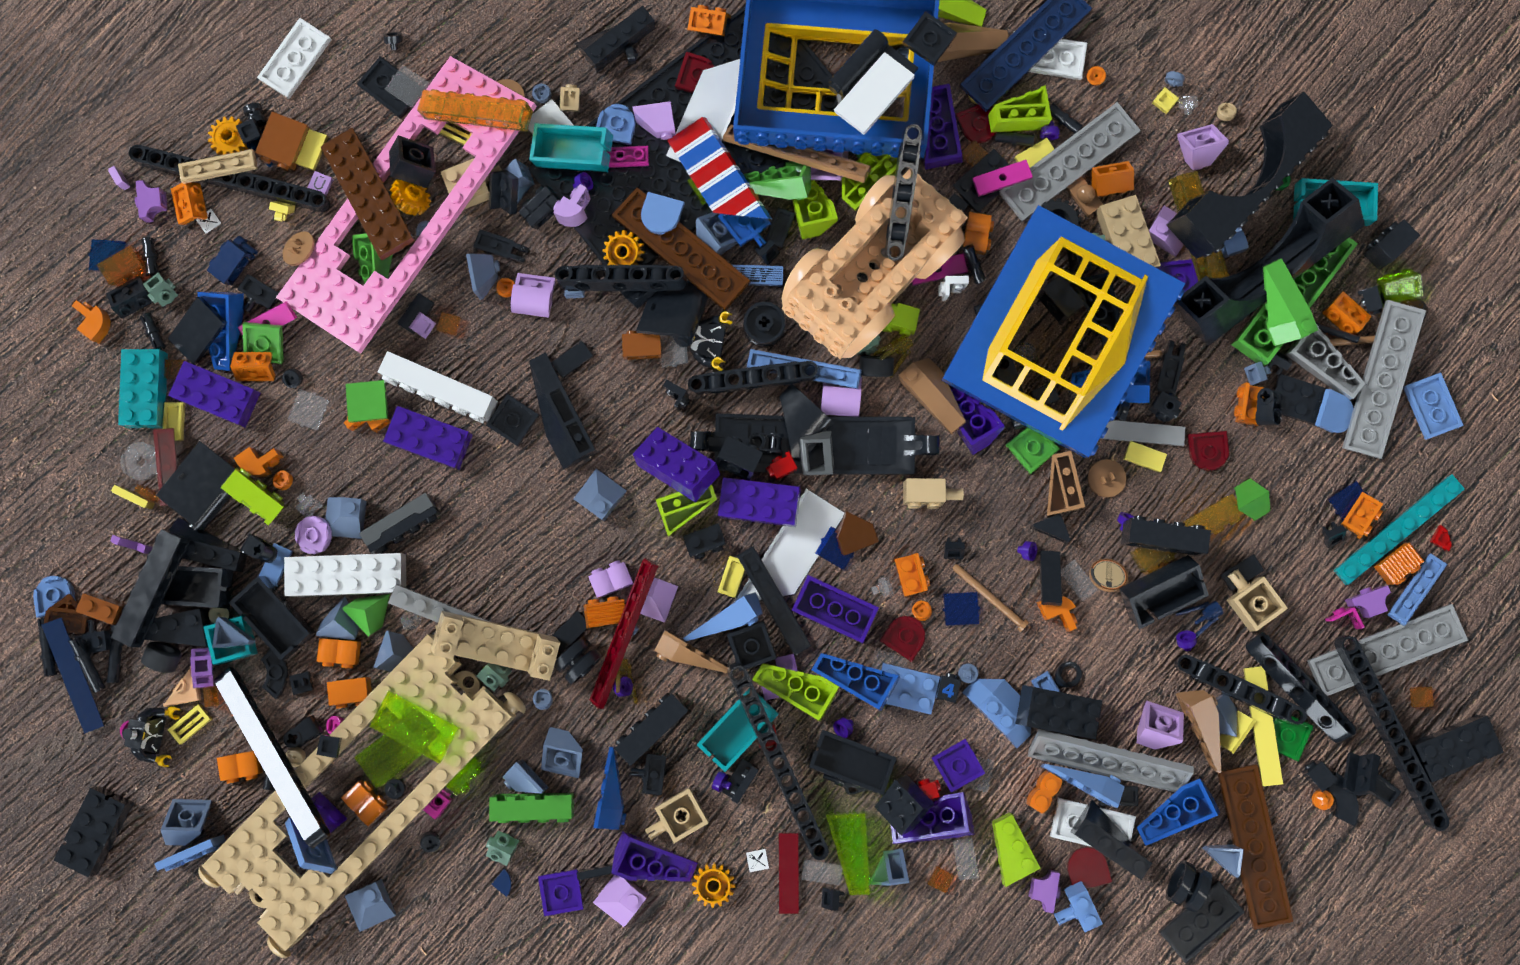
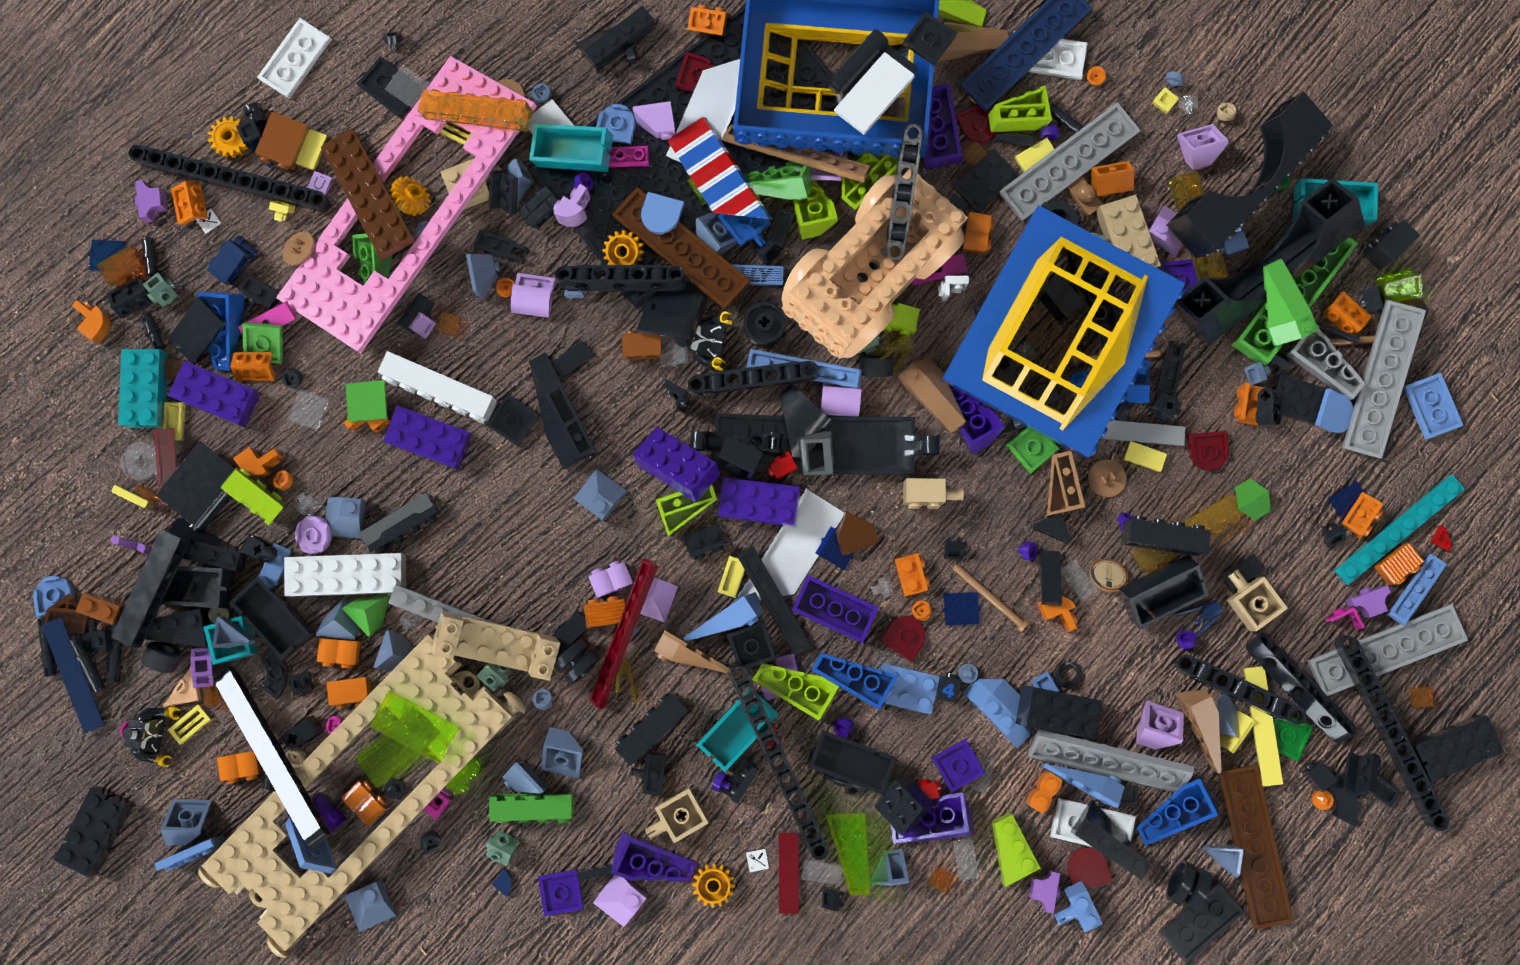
lavender tile [108,166,130,190] -> none
tan tile [178,149,258,184] -> none
black plate [316,734,342,758] -> none
black brick [389,135,436,188] -> none
tan bracket [560,84,581,112] -> none
blue wedge [594,746,627,830] -> none
dark purple tile [613,677,633,697] -> none
black pin [962,244,986,284] -> none
dark pink tile [972,160,1033,197] -> none

